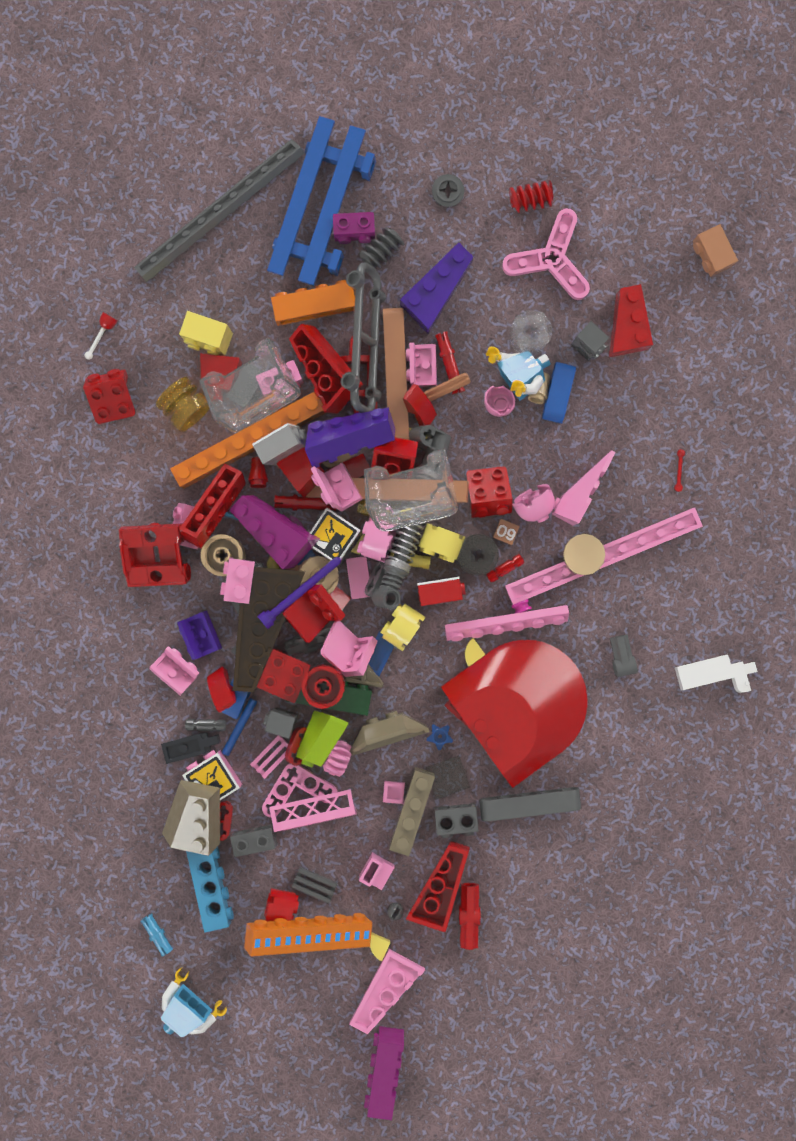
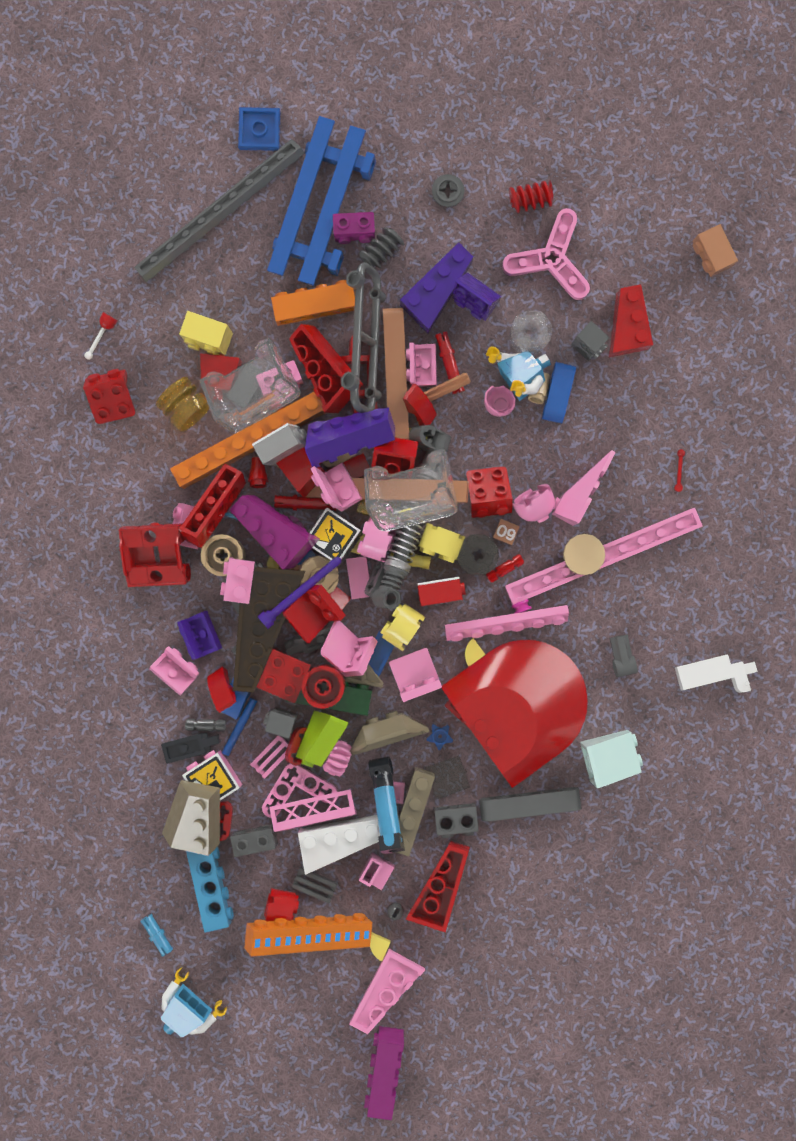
red piece [459,883,481,950] -> none
none -> blue tile [238,107,281,151]
none -> white wedge [298,815,380,875]
none -> piece [368,756,405,854]
none -> bright pink bracket [389,648,442,702]
none -> dark purple slope [452,273,501,321]
none -> light aqua slope [580,730,643,788]

